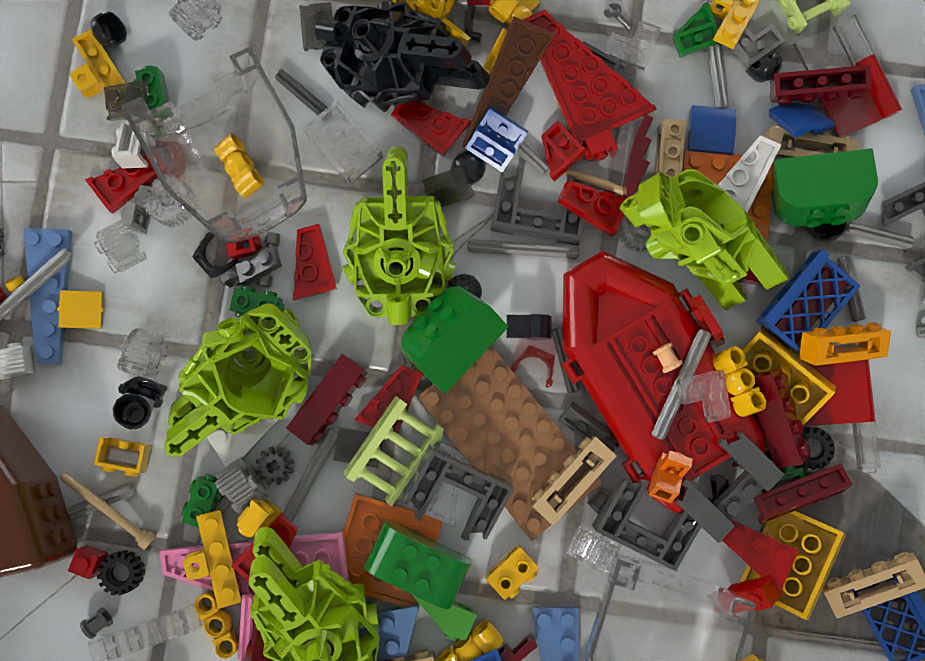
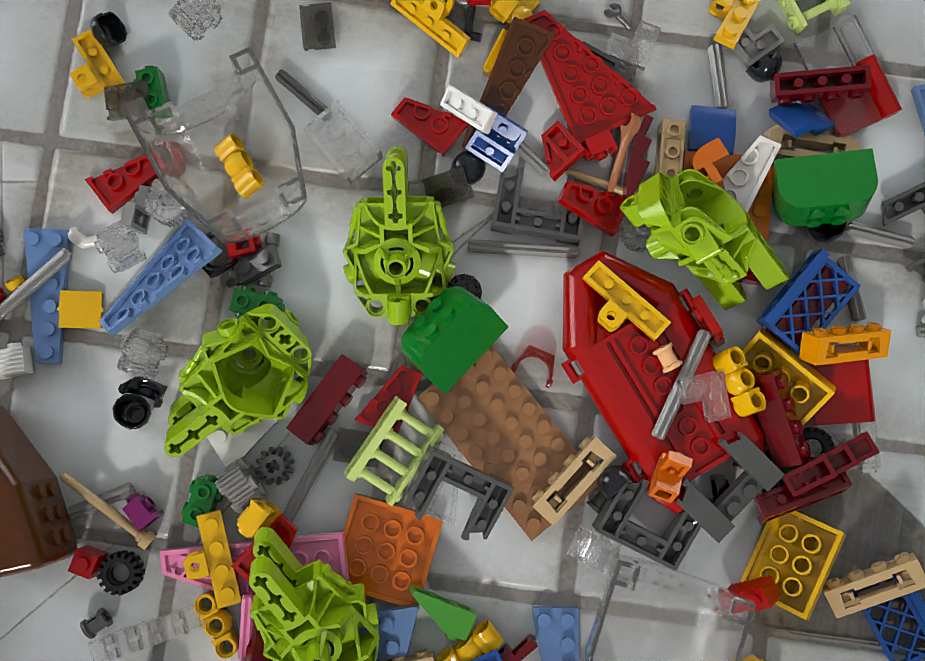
yellow window [94,437,152,477] -> none
white window [112,116,156,168] -> none
red wing [293,224,337,301] -> none
black piece [315,1,490,112] -> none
green brick [364,518,471,609] -> none
yellow brick [485,544,539,600] -> none
black brick [506,314,552,340] -> none
dark grey axle [552,327,580,393] -> none
dark grey hinge [559,402,620,452] -> none
green wing [672,2,720,58] -> none
red wing [722,520,799,593] -> none
none -> white arm [68,227,103,249]
none -> medium blue wing [99,218,223,336]
none -> magenta brick [122,492,164,531]
none -> white tile [440,85,498,134]
none -> yellow plate [583,260,671,341]
none -> black hair [597,465,631,500]
none -> nougat piece [607,113,641,192]
none -> orange brick [693,137,731,190]
none -> dark red slope [782,431,880,497]

